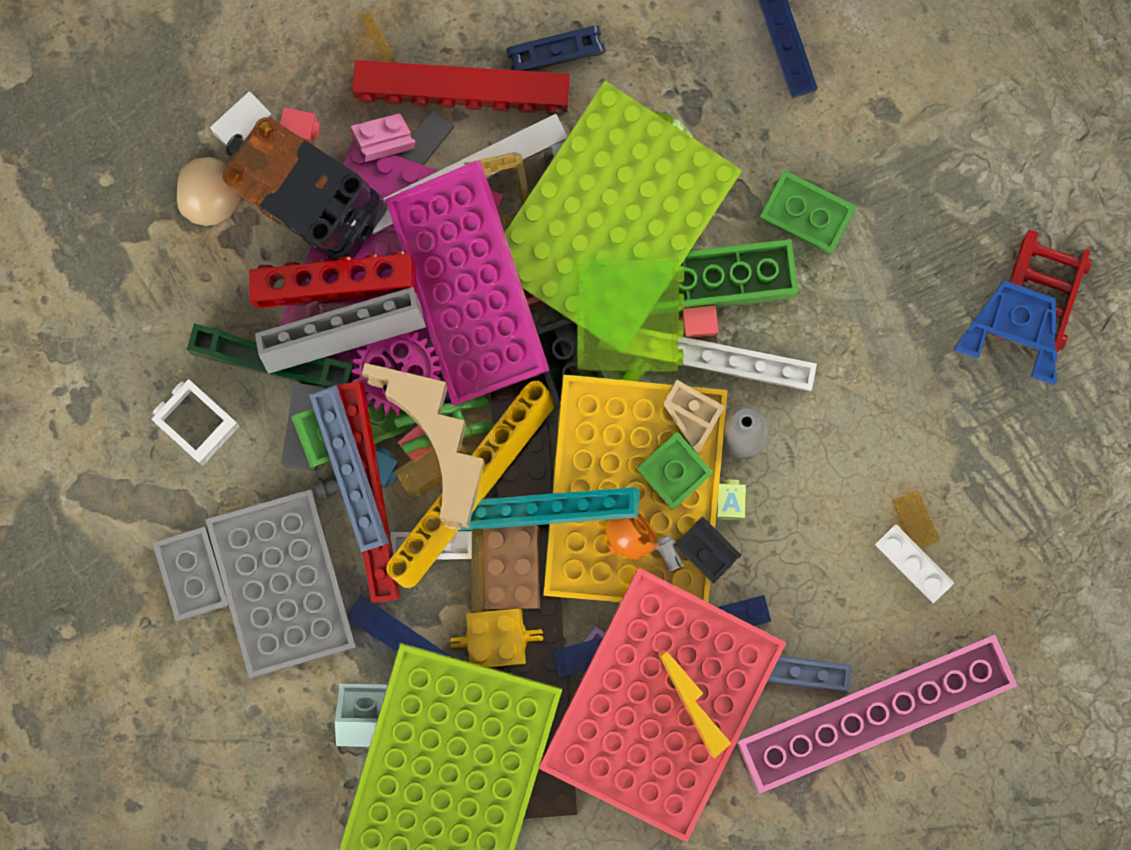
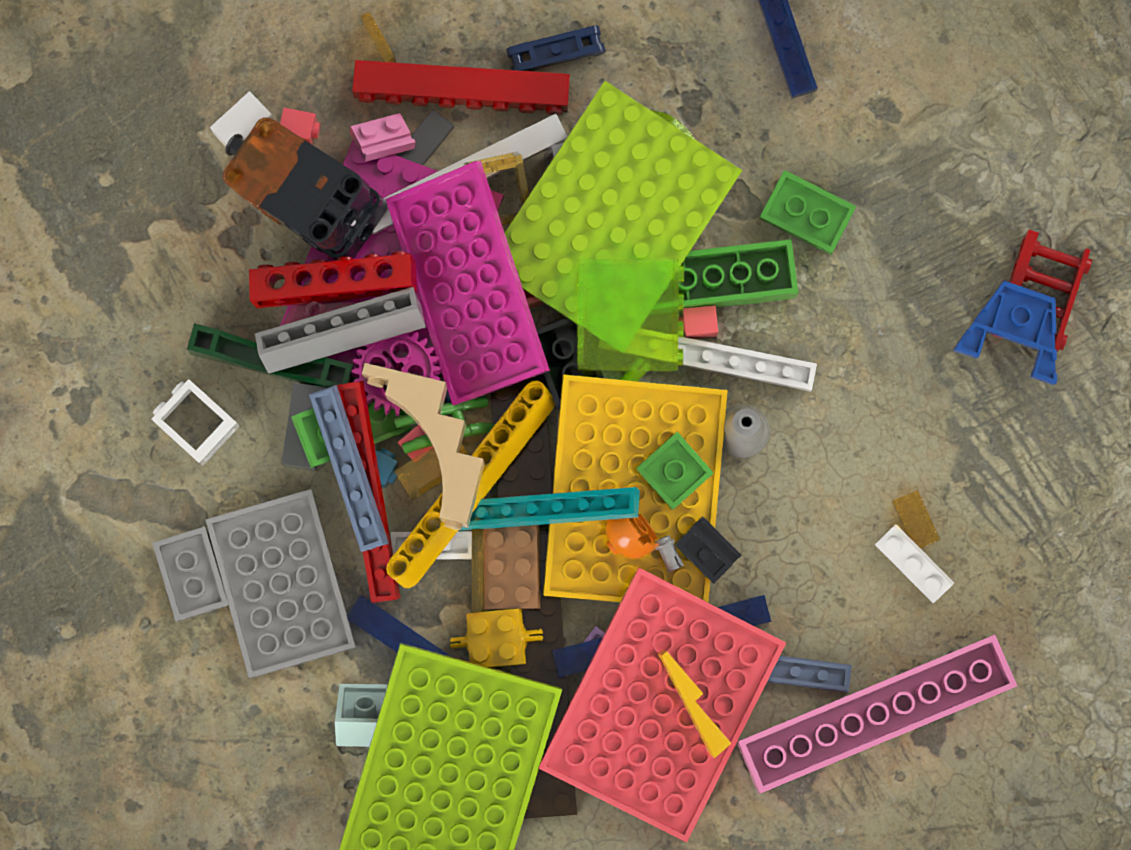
tan cylinder [177,157,242,226] -> none
dark grey pin [314,475,341,499] -> none
tan wing [663,379,725,453] -> none
yellowish green brick [716,479,746,521] -> none

